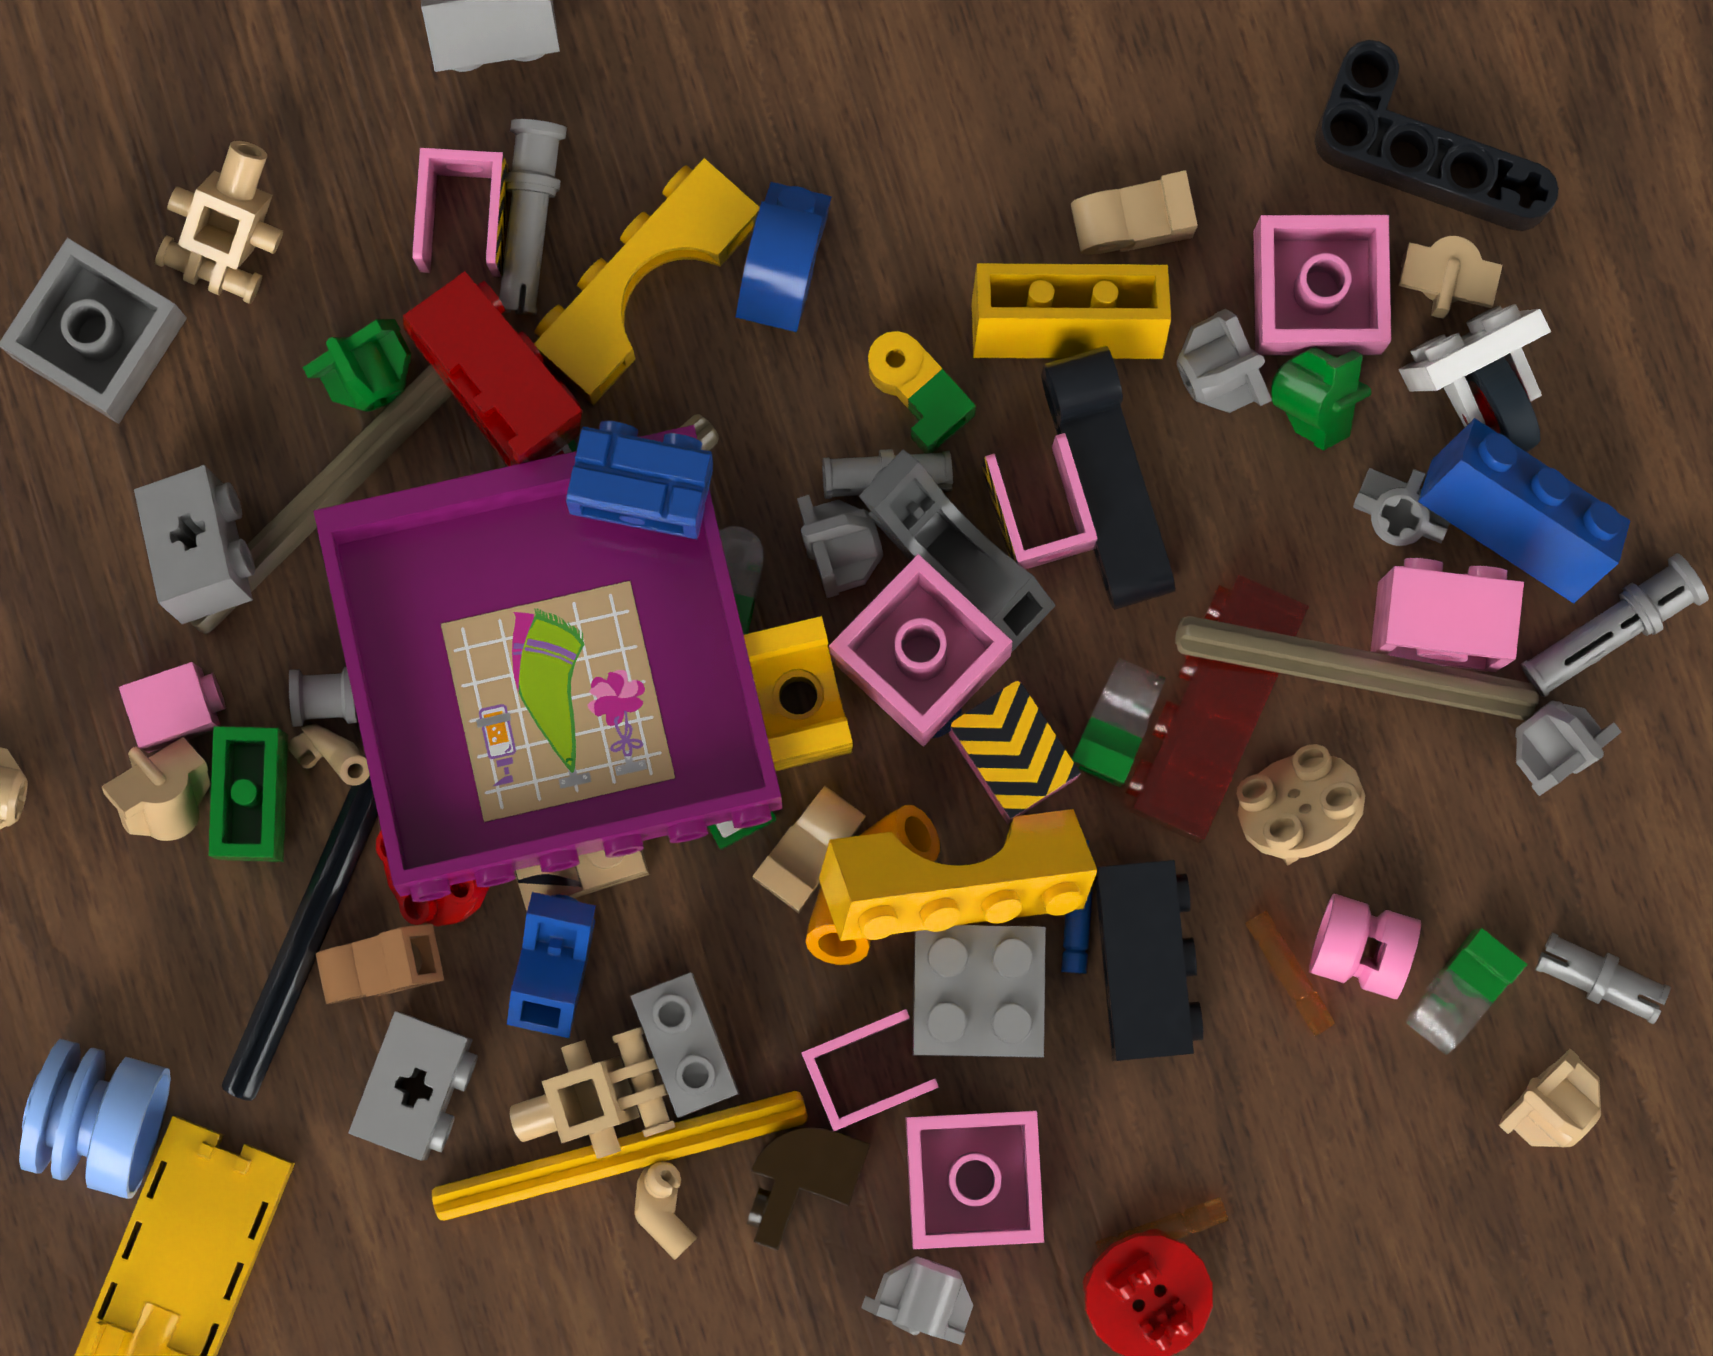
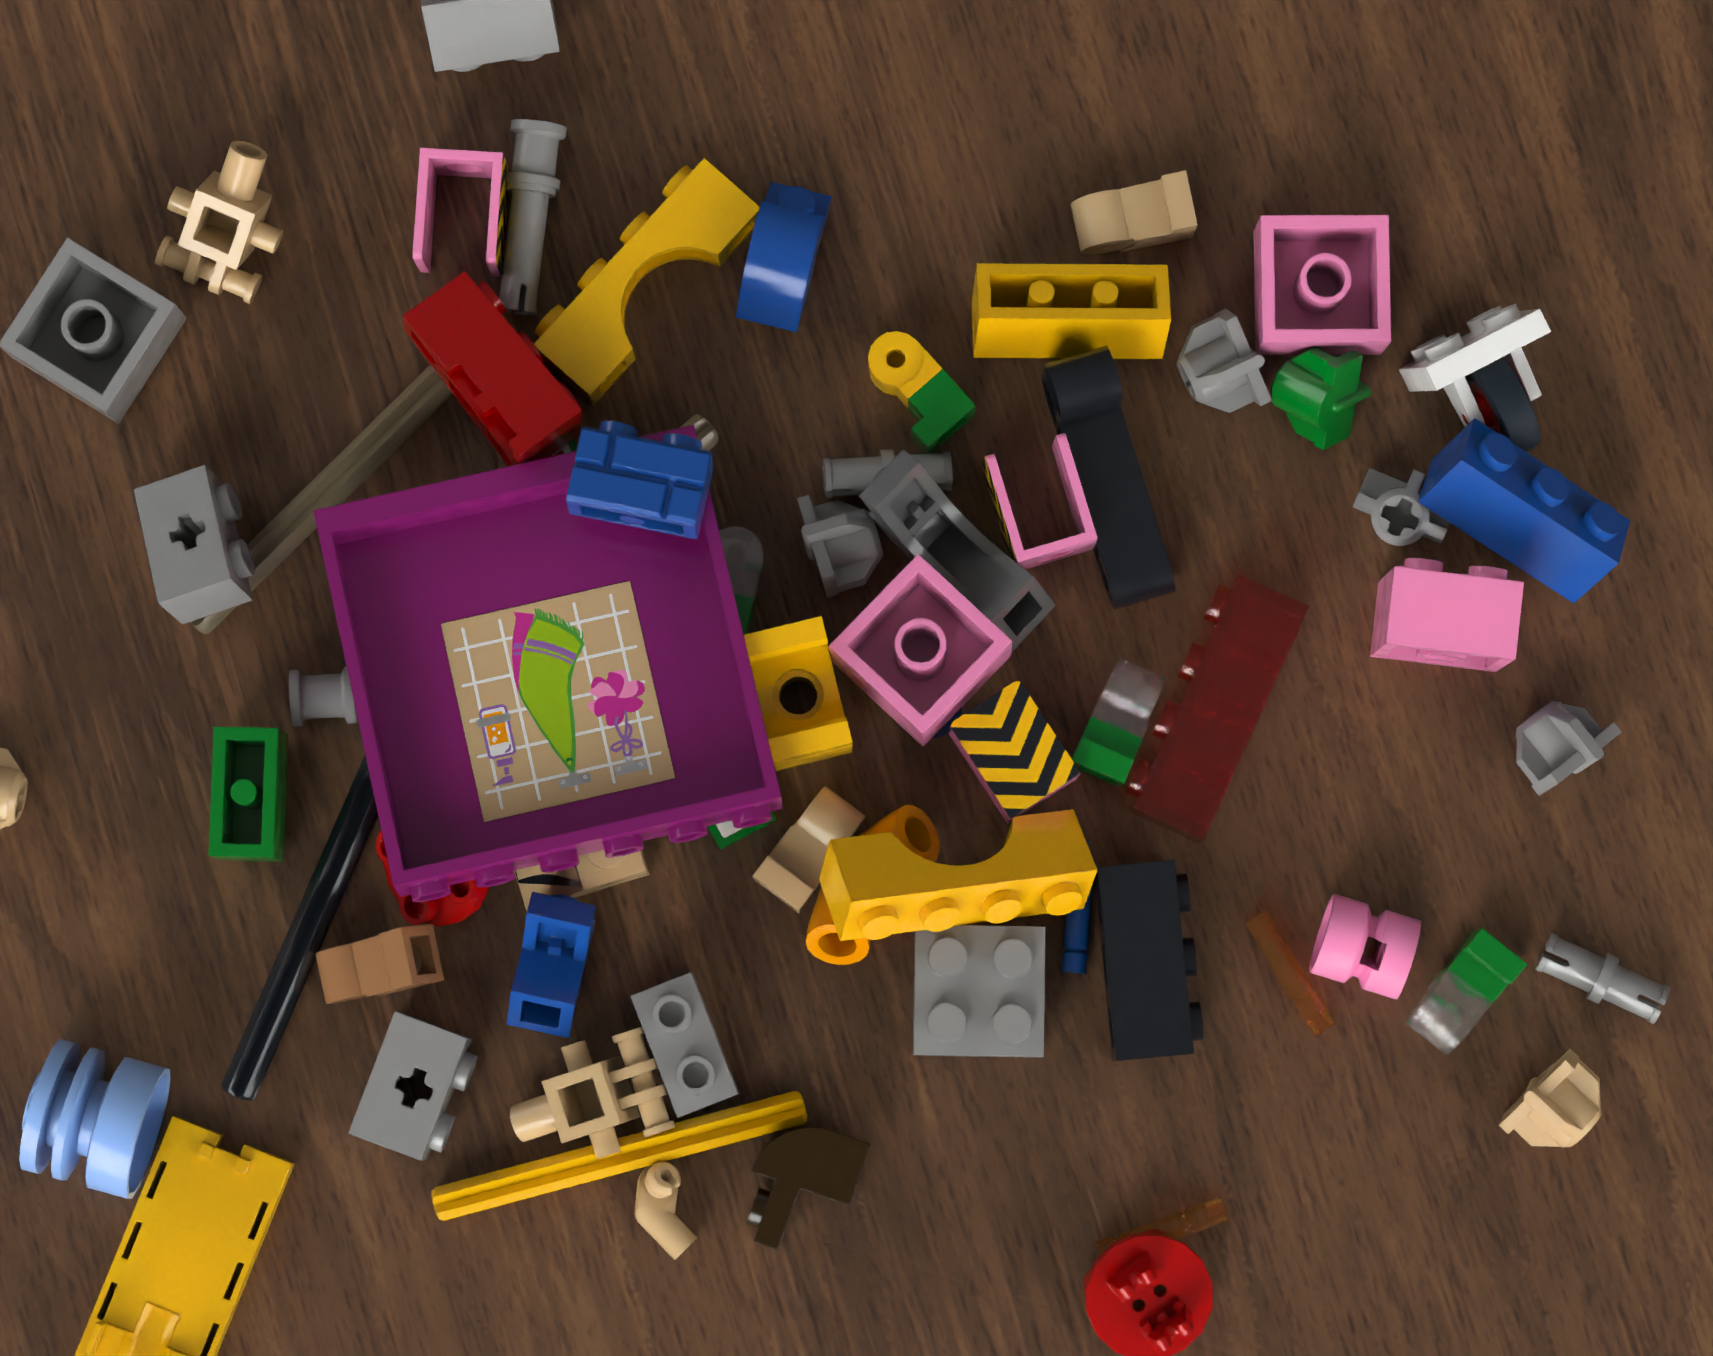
tan piece [102,737,211,841] -> none
bright pink brick [119,662,226,753] -> none
tan arm [288,724,370,786] -> none
green piece [302,319,412,412] -> none
bright pink piece [802,1009,939,1131] -> none
light grey piece [861,1256,973,1345] -> none
bright pink brick [905,1111,1044,1249] -> none
dark tan axle [1175,616,1539,720] -> none
tan plate [1236,744,1365,866] -> none
black beam [1314,40,1559,231] -> none
tan piece [1398,236,1503,319] -> none
light grey pin [1521,553,1709,697] -> none

